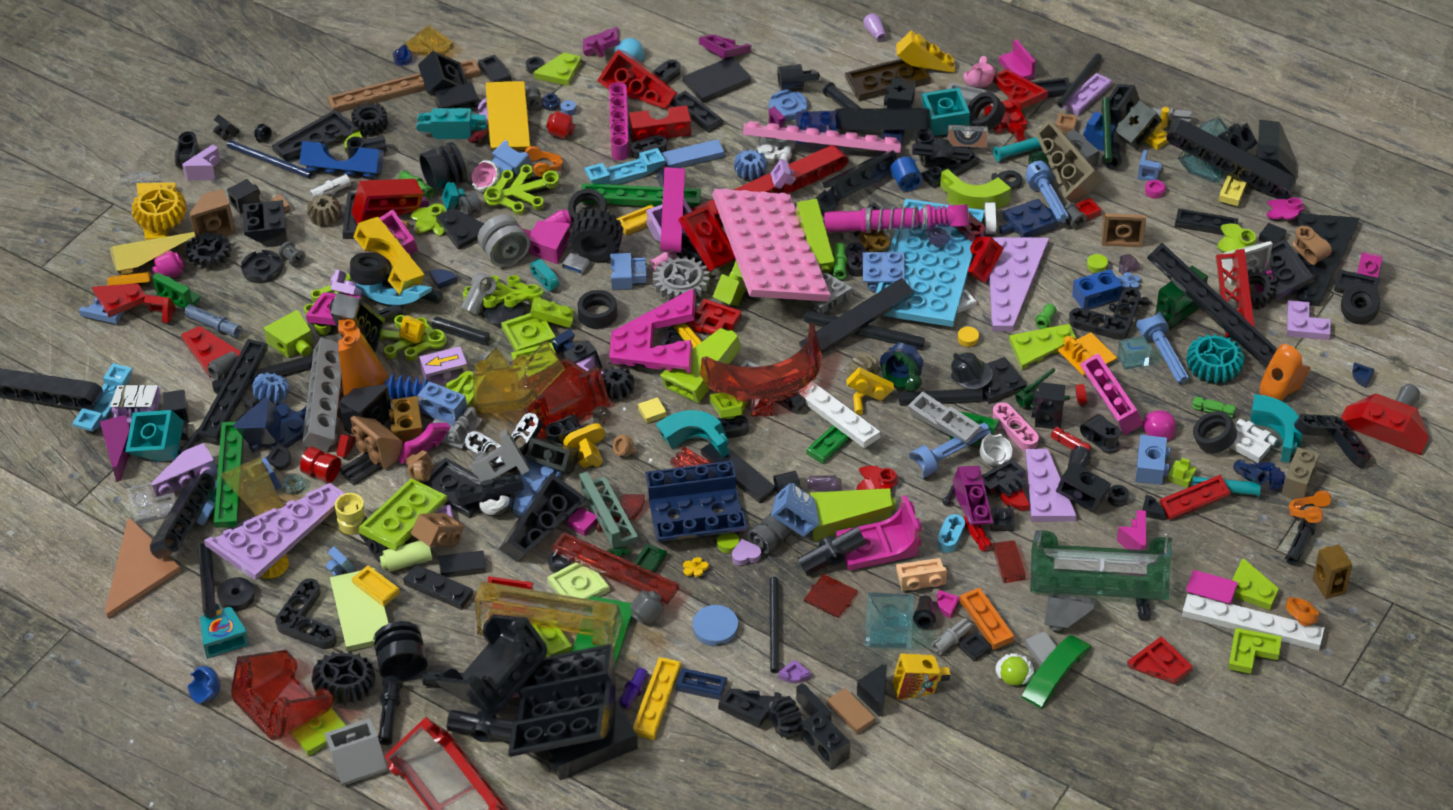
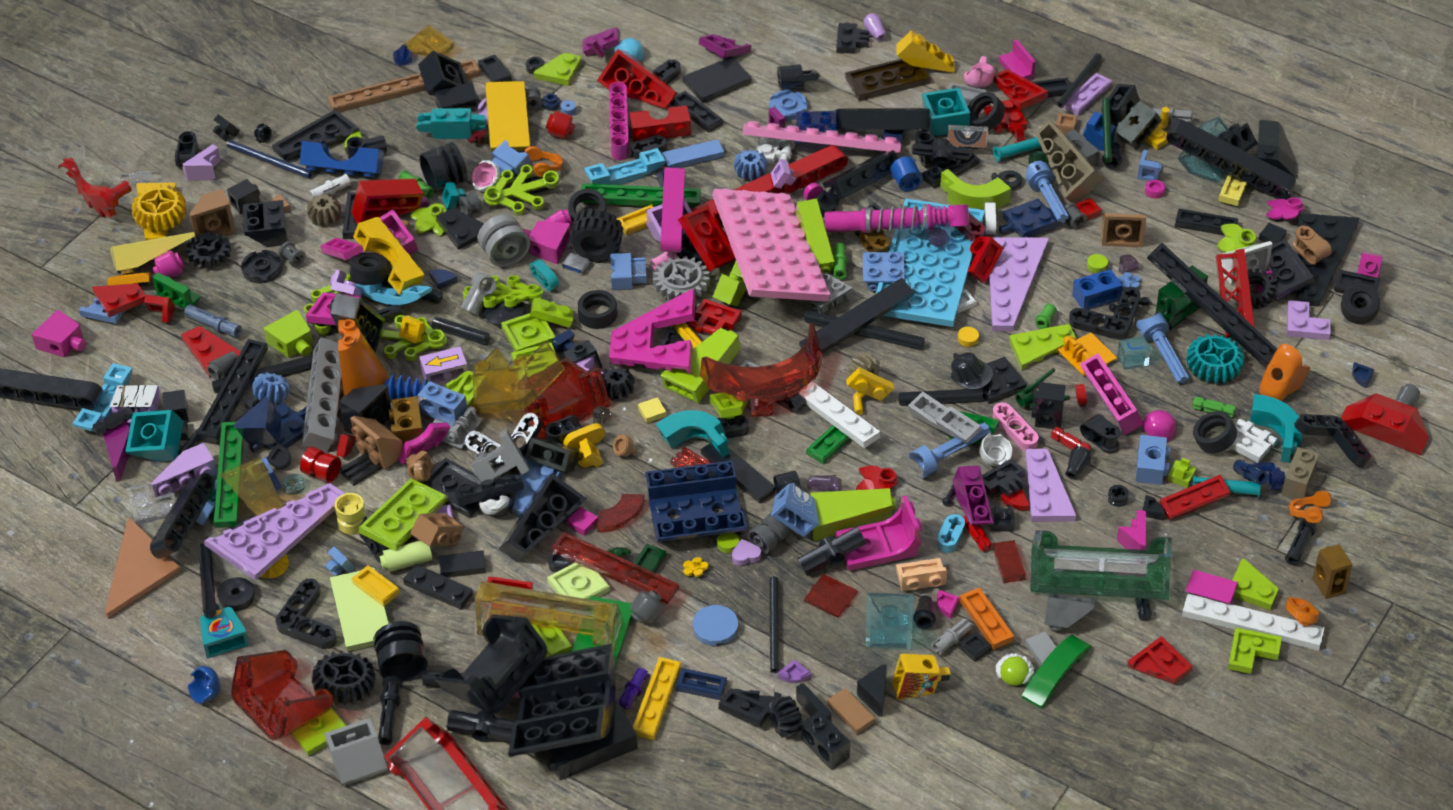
black tyre [351,102,388,137] -> none
sand green fence [579,472,638,549] -> none
black pin [823,82,861,108] -> none
black beam [846,242,865,277] -> none
piece [880,342,923,392] -> none
black brick [884,78,916,108] -> none
black brick [1056,462,1112,513] -> none
none -> dark pink torso [31,309,86,357]
none -> red animal [58,158,132,218]
none -> black axle [92,406,133,435]
none -> dark pink tile [320,237,363,260]
none -> dark pink tile [803,183,824,200]
none -> black hinge [836,23,870,54]

